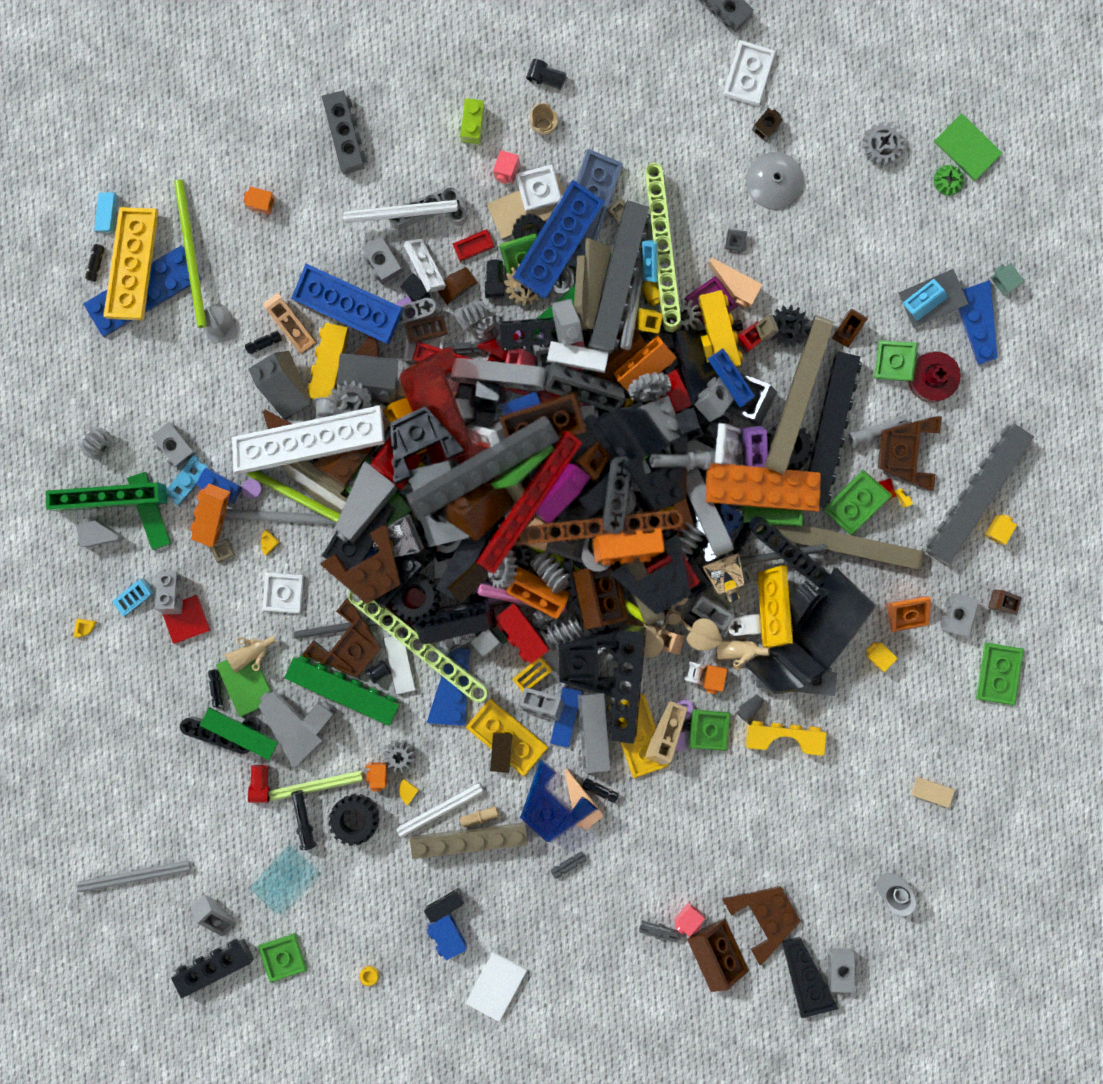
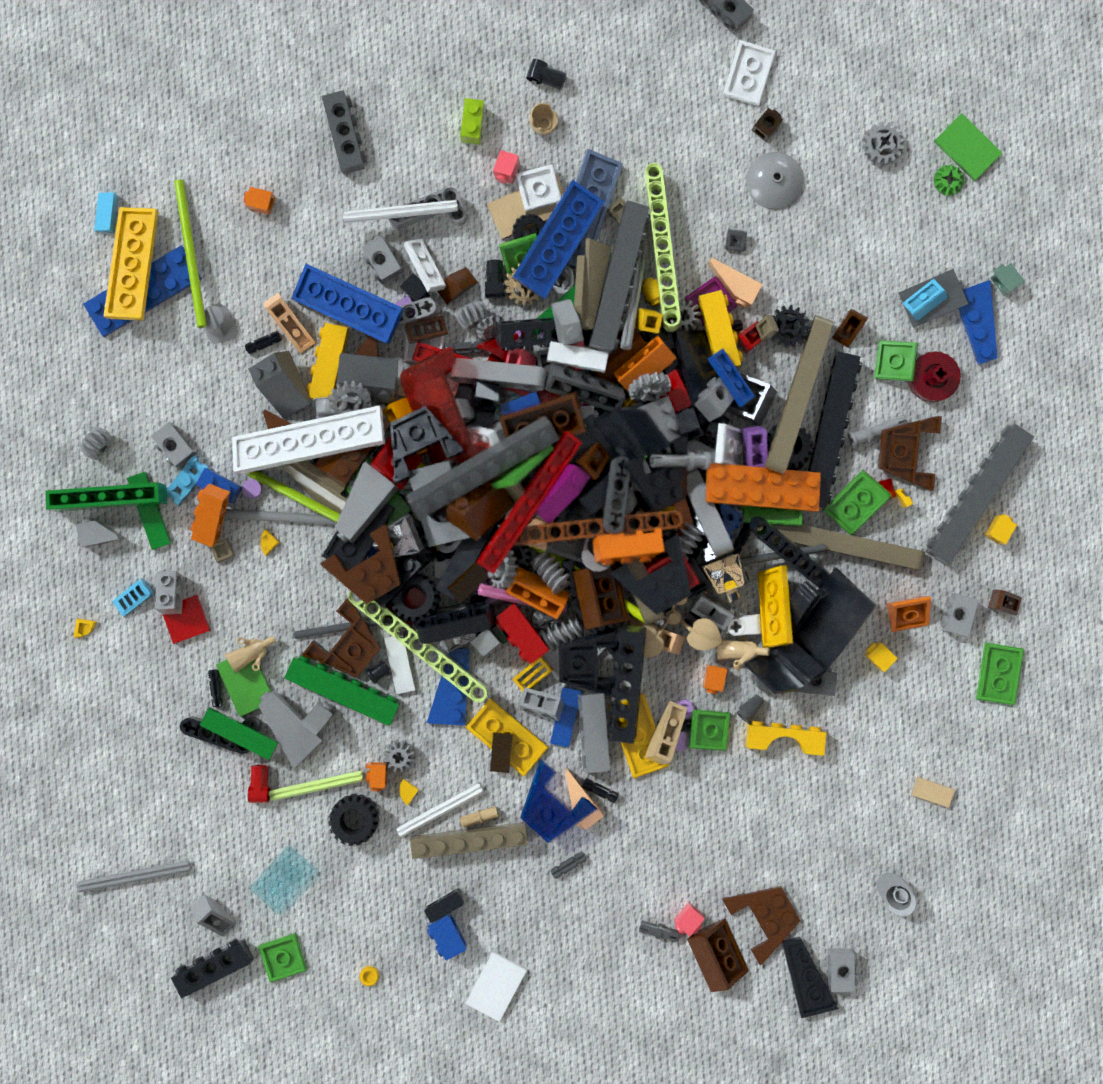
black axle [85,244,105,282] -> none
white tile [262,572,304,613] -> none
black pin [291,790,317,850] -> none
red tile [452,229,495,262] -> none
medium azure slope [642,240,658,283] -> none
white bush [684,661,705,684] -> none
yellow tile [701,335,714,362] -> none

